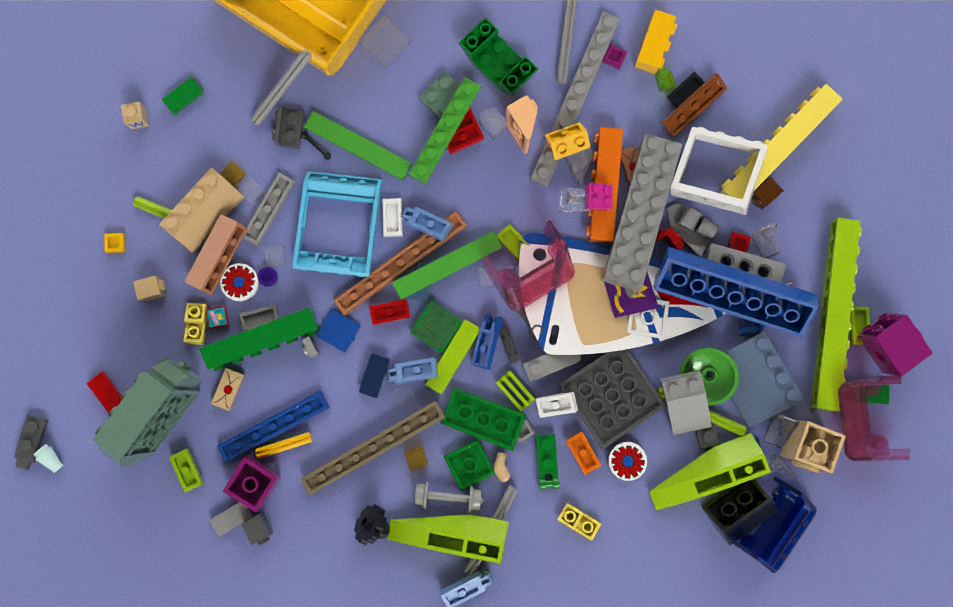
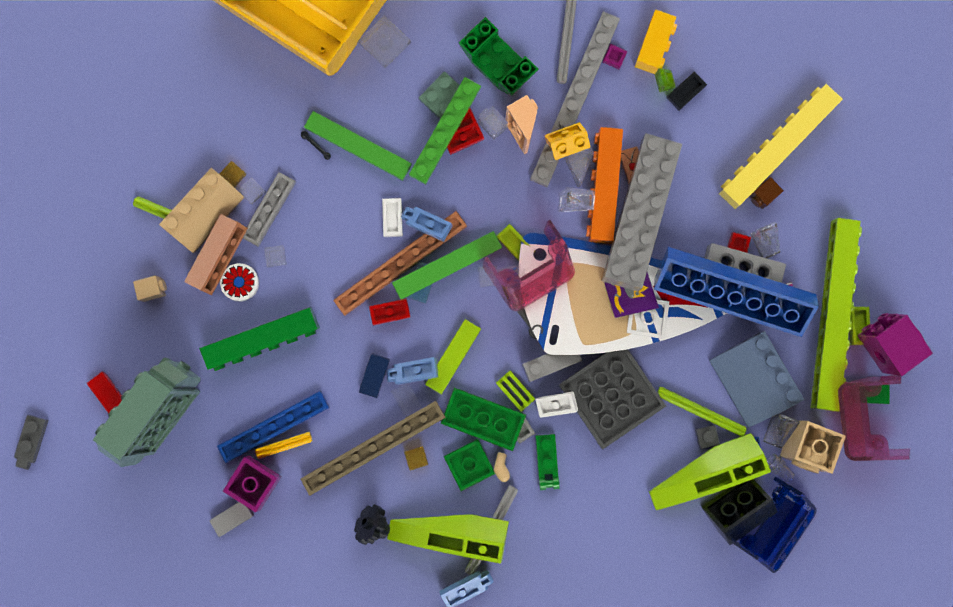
light aqua cone [33,444,64,473] -> none
yellow tile [104,233,126,253] -> none
tan brick [121,101,150,129] -> none
green tile [161,77,204,115] -> none
lime plate [169,448,204,493] -> none
light yellow slope [183,303,207,345] -> none
tile [206,306,229,329] -> none
tan tile [211,368,245,411] -> none
light grey tile [239,304,280,332] -> none
dark grey brick [241,512,273,545] -> none
light grey axle [251,49,312,125] -> none
dark purple tile [258,267,278,287] -> none
dark grey bracket [272,106,305,149] -> none
medium azure window [293,171,382,277] -> none
light grey plate [302,337,321,358] -> none
blue piece [316,309,361,353] -> none
tile [410,301,463,354] -> none
light grey piece [412,482,484,513] -> none
blue hinge [471,314,503,370] -> none
dark grey axle [499,326,520,364] -> none
light yellow slope [557,503,602,541] -> none
orange plate [565,431,602,475] -> none
dark pink piece [585,183,612,211] -> none
tile [608,442,647,481] -> none
red bracket [655,228,685,250] -> none
light grey slope [660,370,712,435] -> none
dark orange tile [661,74,727,138] -> none
light grey panel [667,203,719,257] -> none
white window [670,127,768,215] -> none
bright green dish [679,347,739,405] -> none
blue arm [739,322,765,336] -> none

